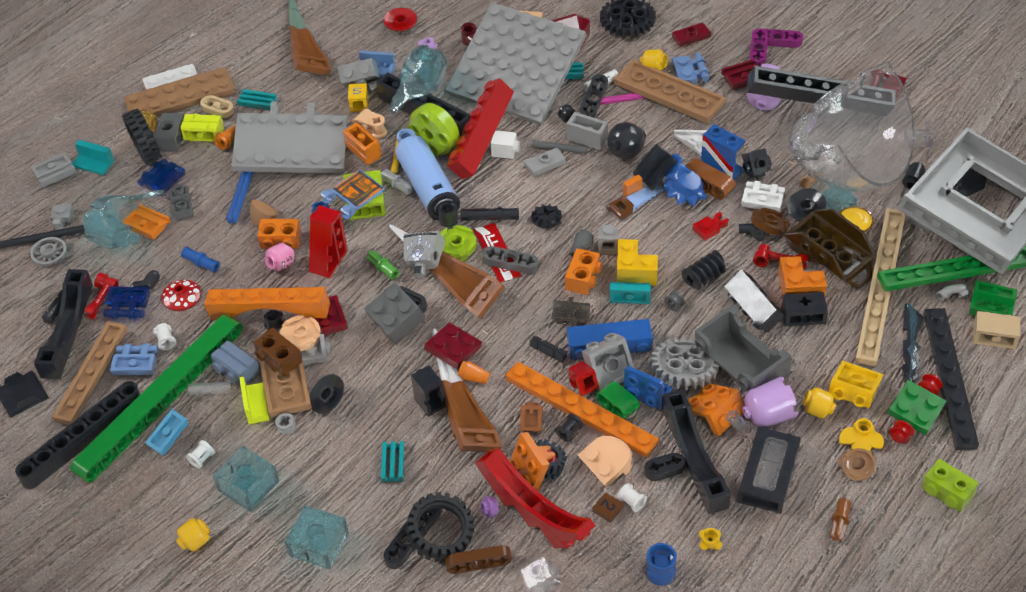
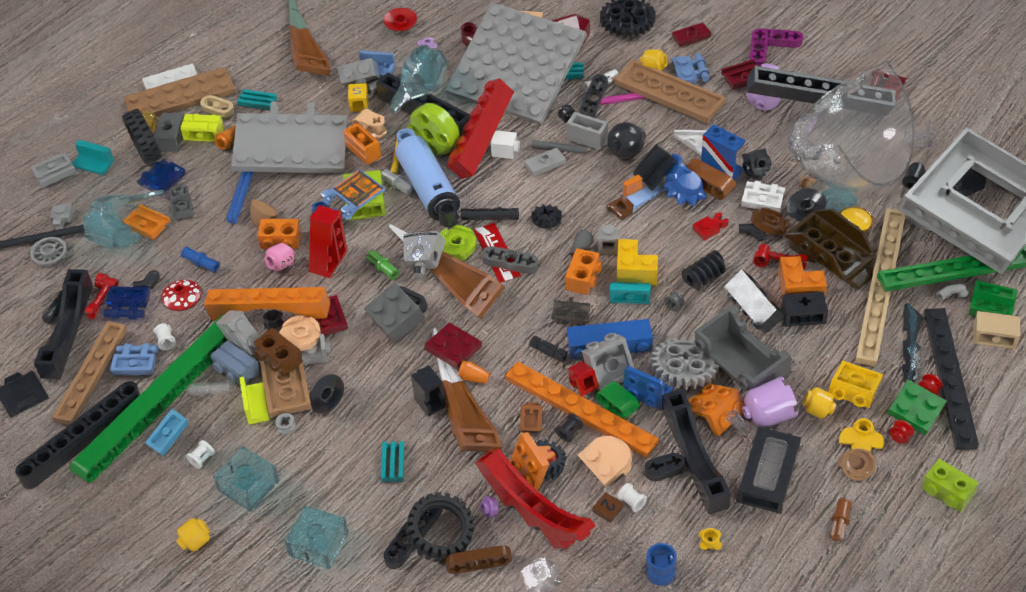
none -> light grey brick [216,310,260,355]

